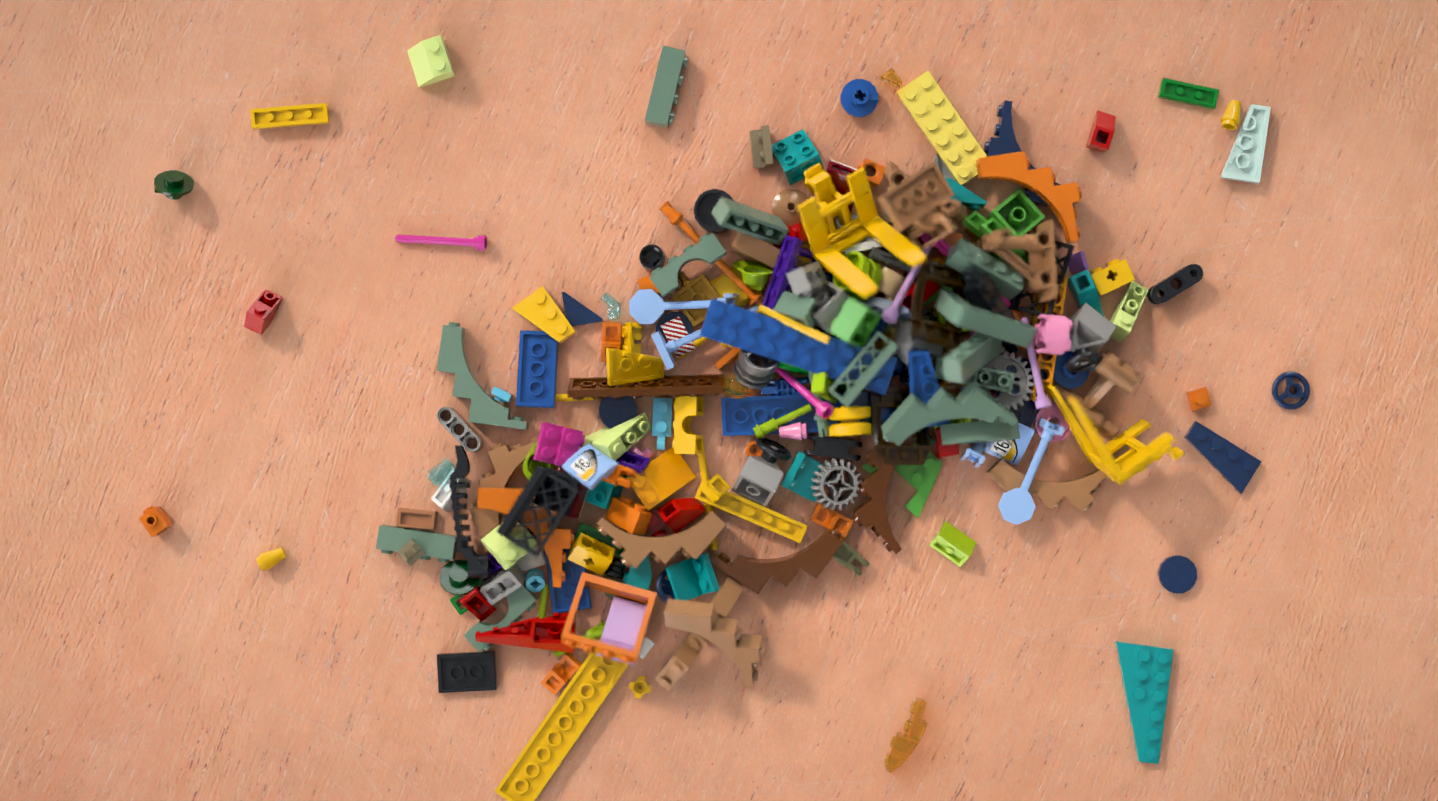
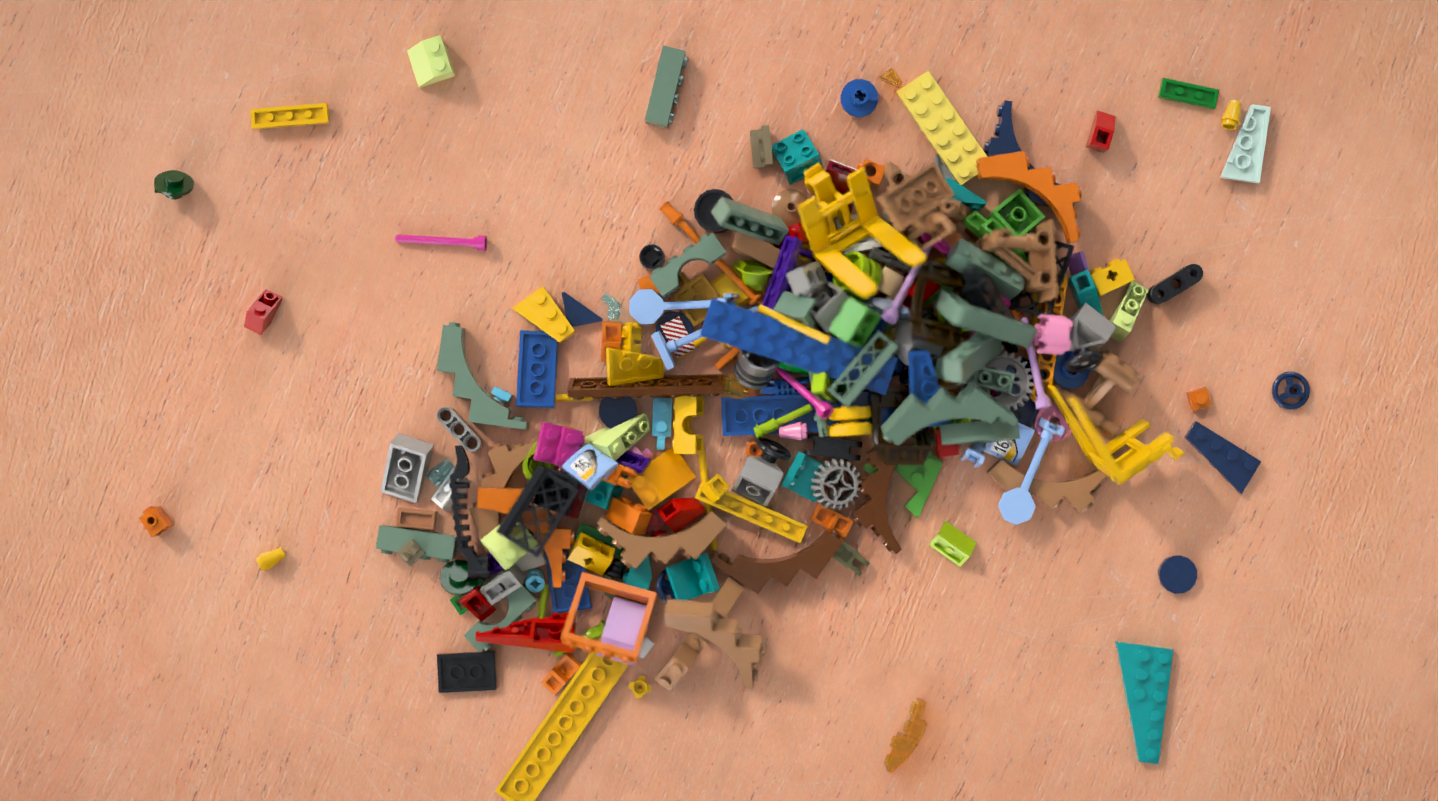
none -> light grey slope [380,433,434,503]

